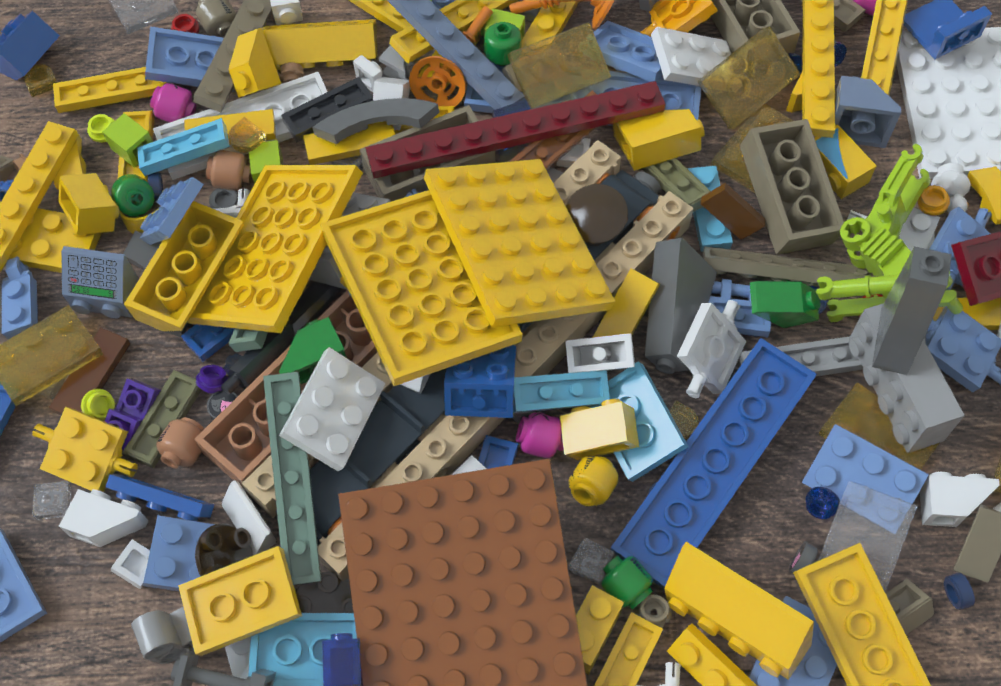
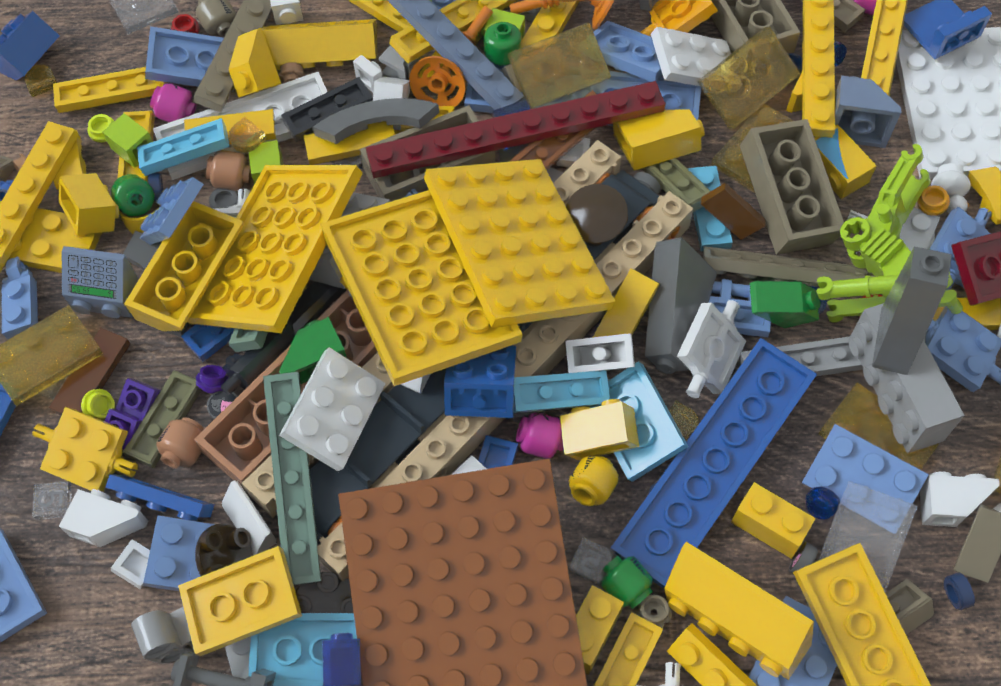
none -> yellow brick [731,482,816,559]

